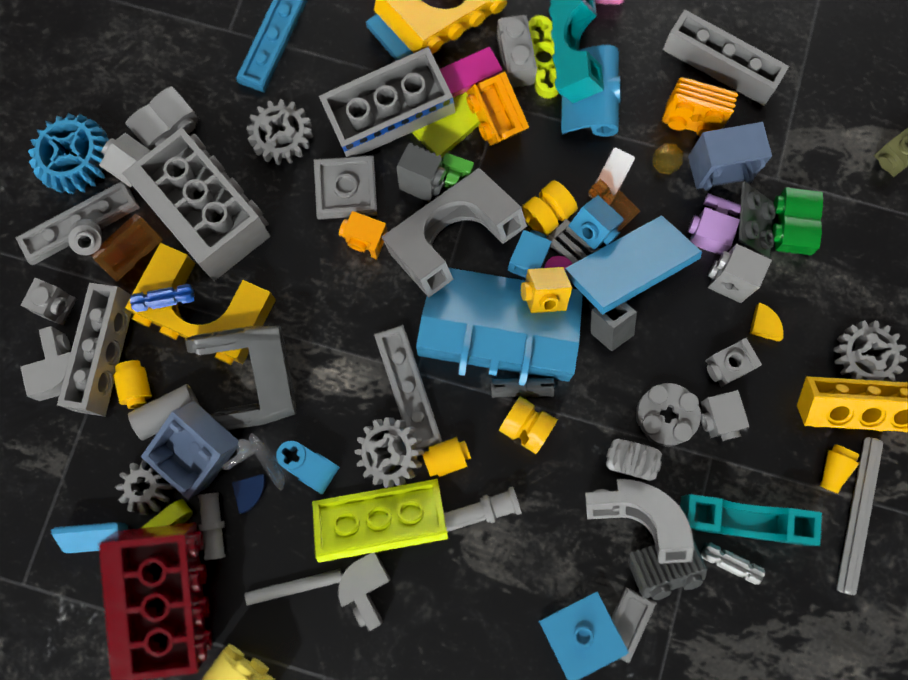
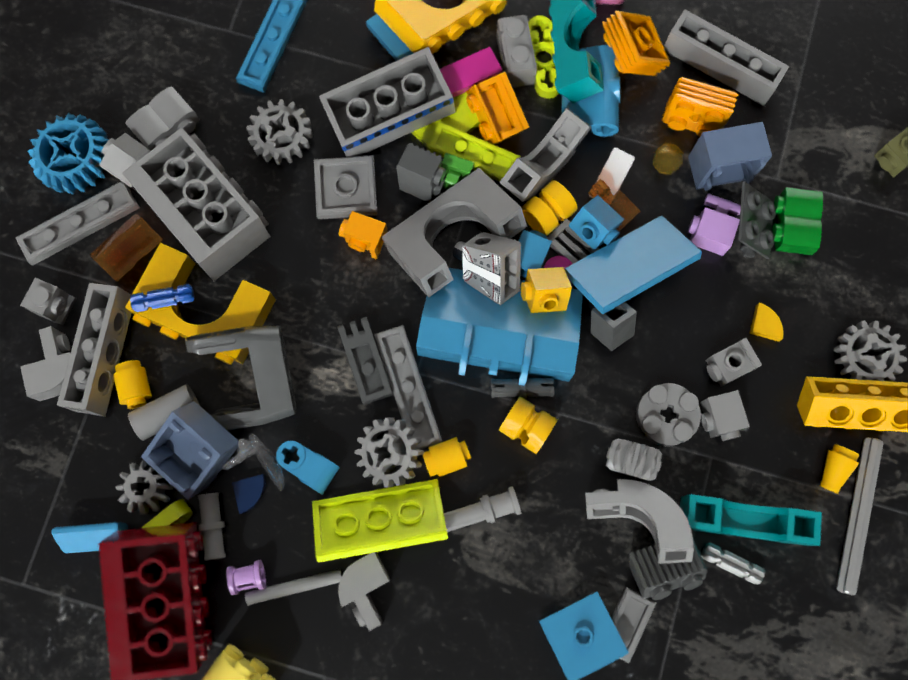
light grey brick [68,219,102,256] -> none
light grey brick [708,244,772,303] -> none
none -> lavender bush [226,560,266,595]
none -> dark grey hinge [337,316,393,405]
none -> neon yellow tile [427,121,521,182]
none -> light grey torso [453,232,521,305]
none -> light grey arch [499,108,592,202]
none -> light orange brick [602,11,670,76]

